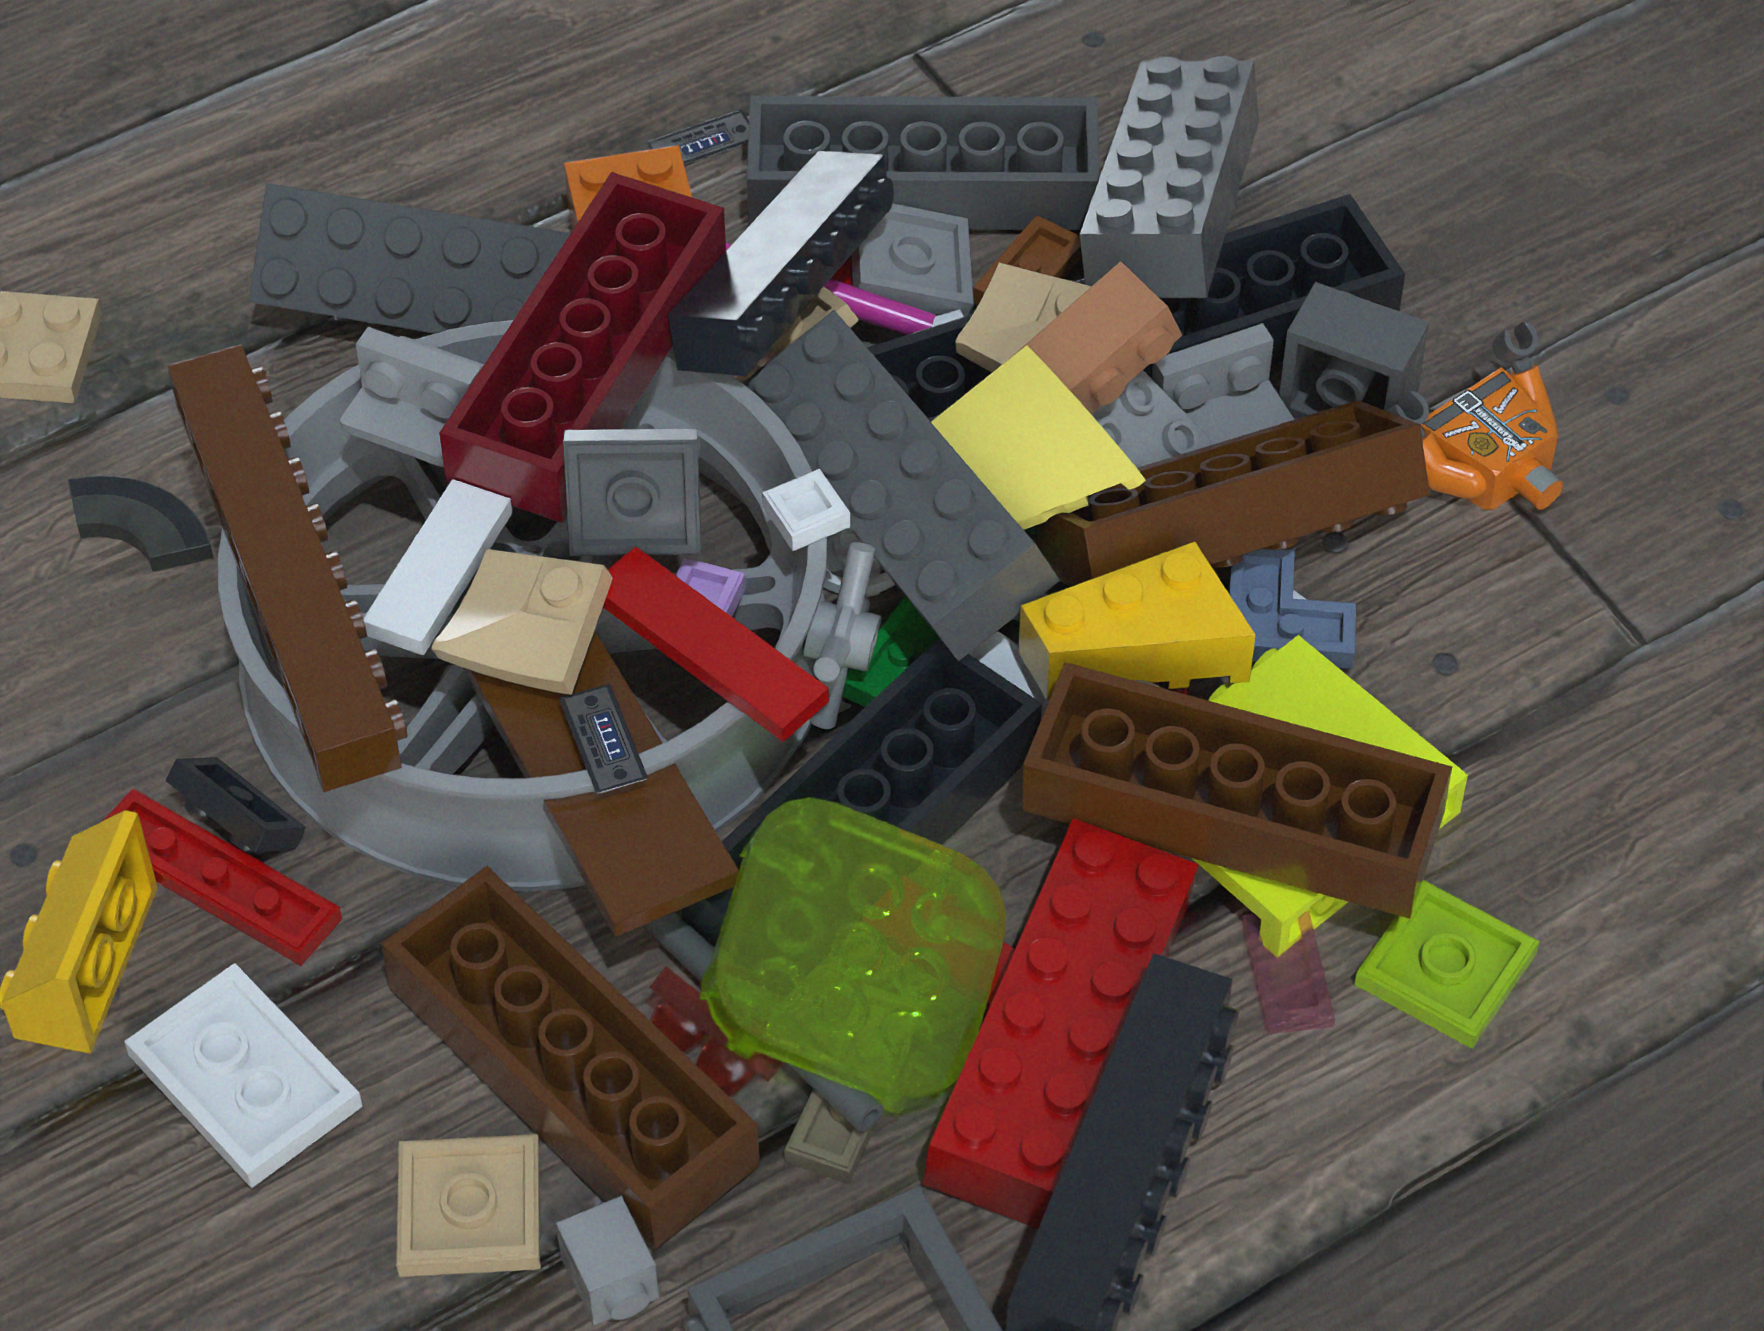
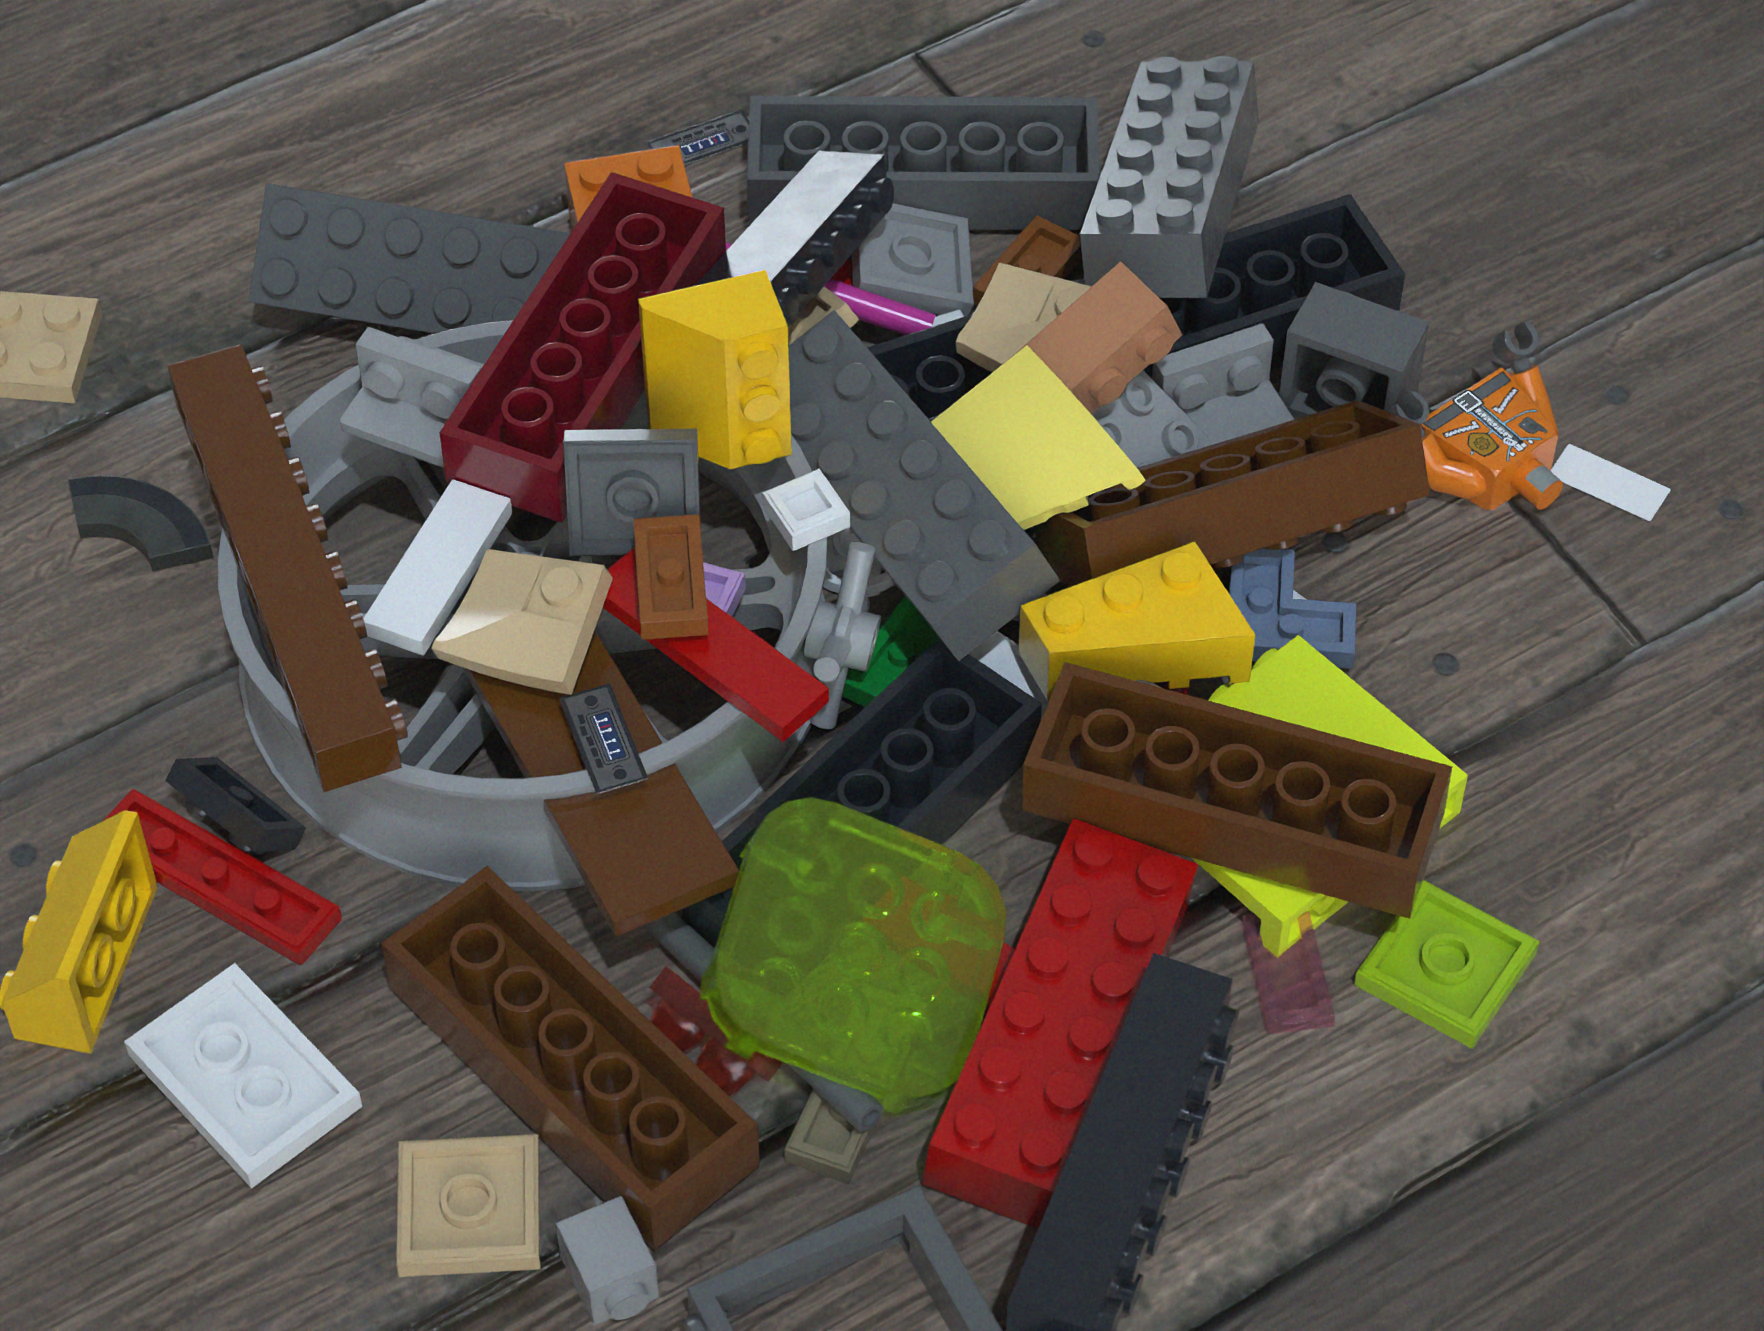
none -> dark orange plate [633,514,709,640]
none -> yellow slope [638,270,792,469]
none -> white sticker [1551,444,1671,521]

